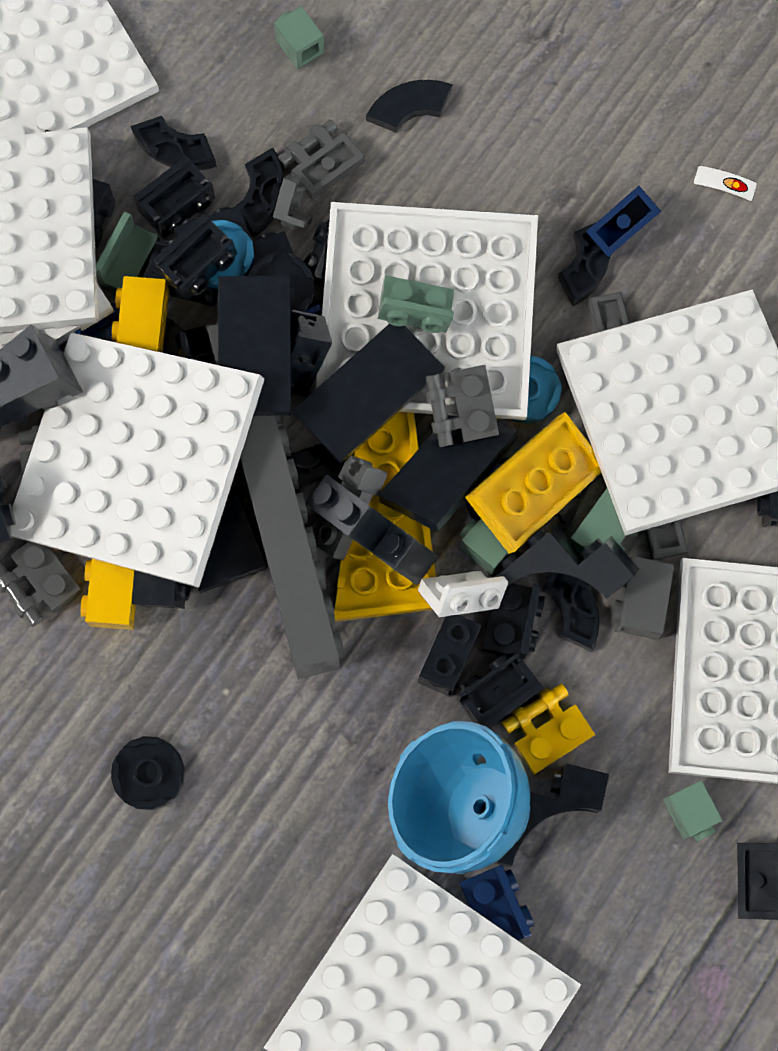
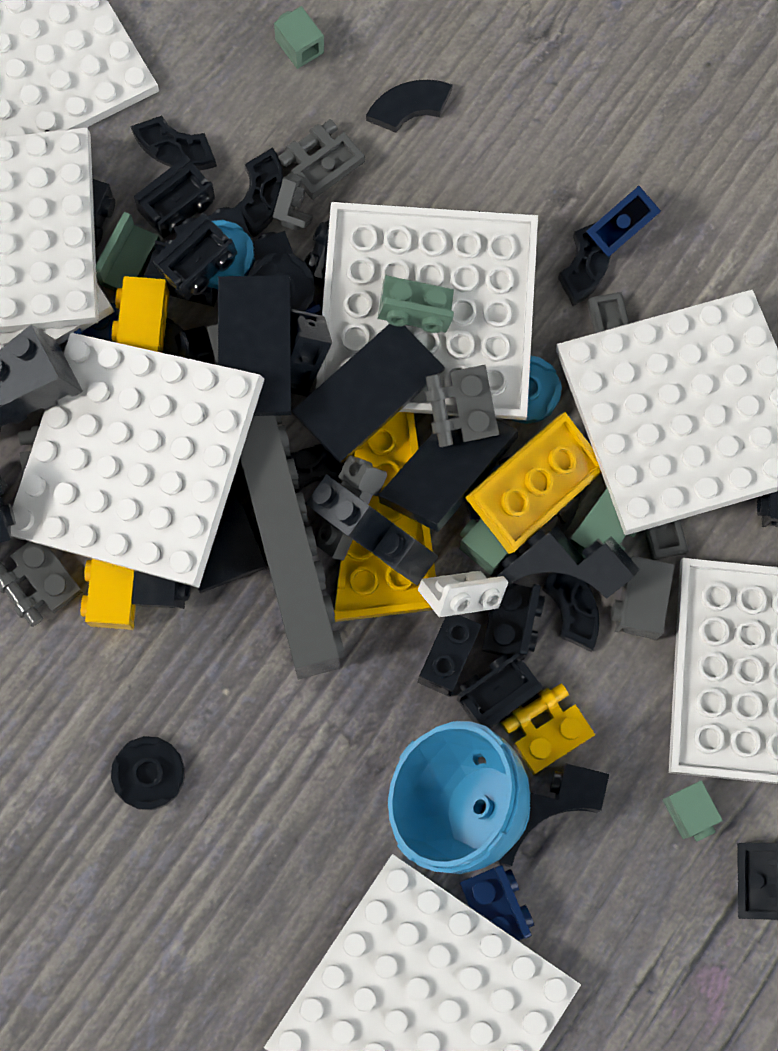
white sticker [694,166,757,201] -> none

